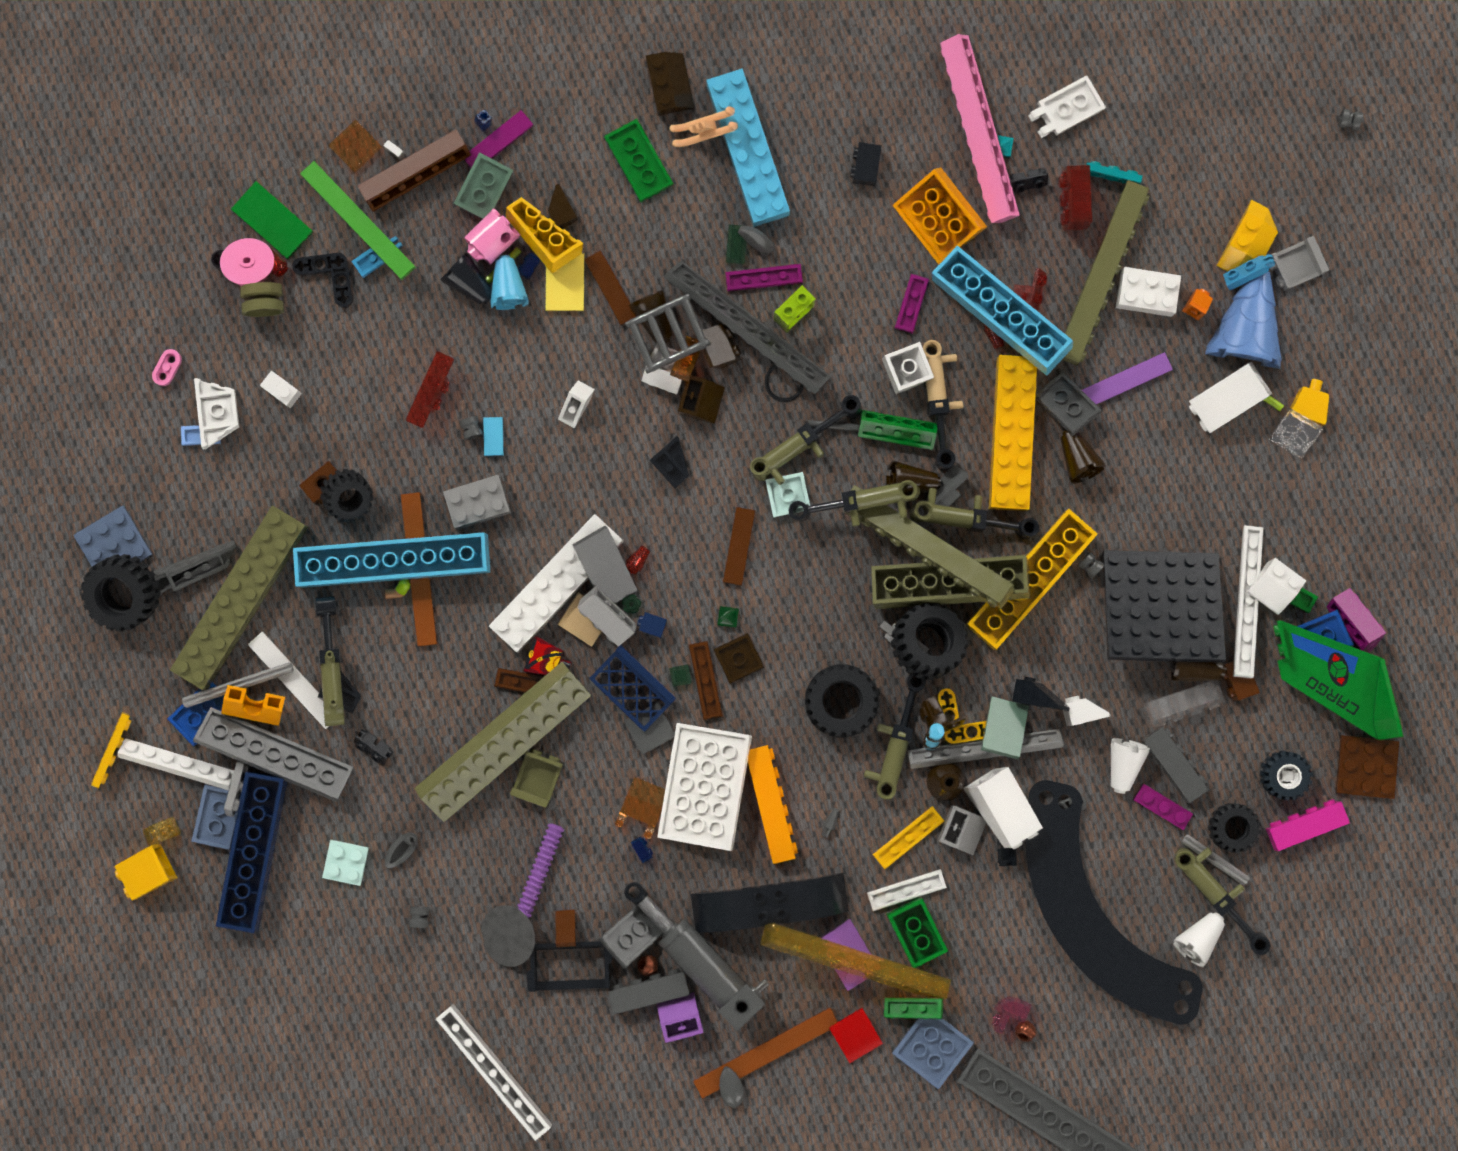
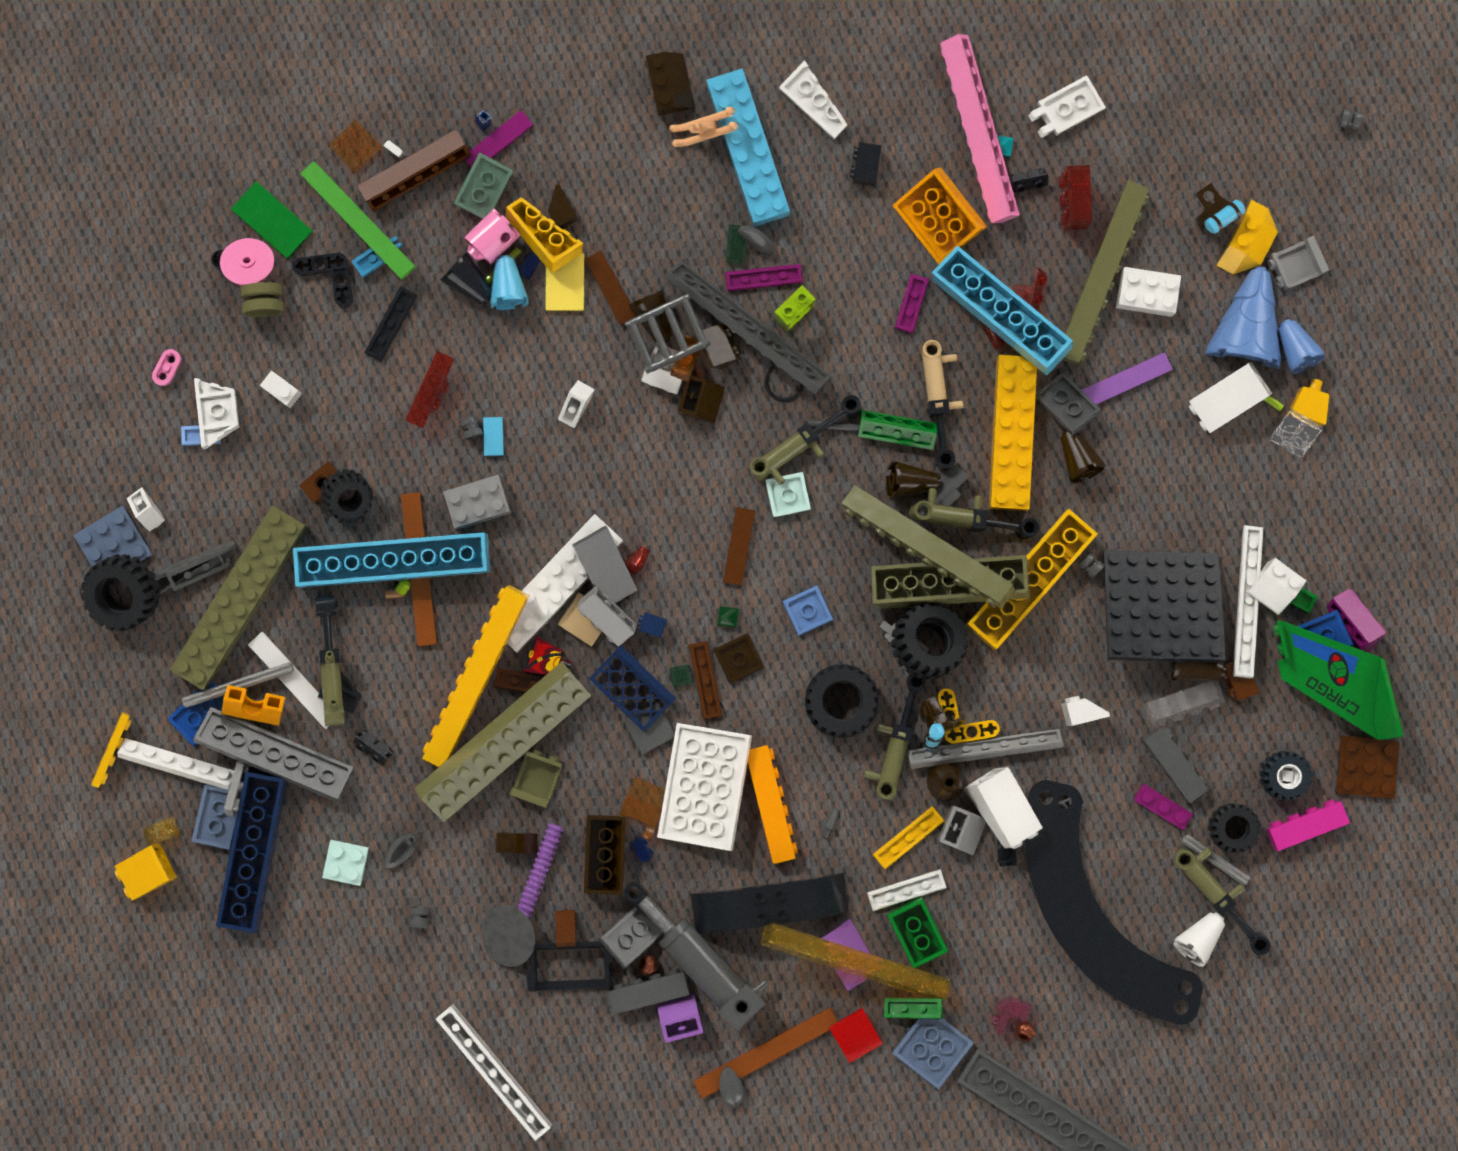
clear red cone [270,248,288,277] -> none
green tile [604,118,674,203] -> none
clear green plate [622,595,641,614] -> none
black wing [650,436,689,489] -> none
olive piece [789,480,920,527] -> none
white slope [882,342,934,394] -> none
tile [981,696,1029,760] -> none
black slope [1012,677,1070,711] -> none
teal plate [1083,161,1143,184] -> none
white cone [1111,738,1150,794] -> none
orange slope [1182,289,1213,320] -> none
dark azure hinge [1223,254,1275,291] -> none
none -> white slope [127,487,165,532]
none -> black tile [364,286,418,362]
none -> yellow brick [422,585,530,767]
none -> dark brown slope [496,832,537,853]
none -> dark brown slope [584,814,626,895]
none -> white wing [779,60,847,140]
none -> medium blue tile [782,585,833,636]
none -> piece [1196,184,1246,234]
none -> medium blue cone [1278,319,1325,374]

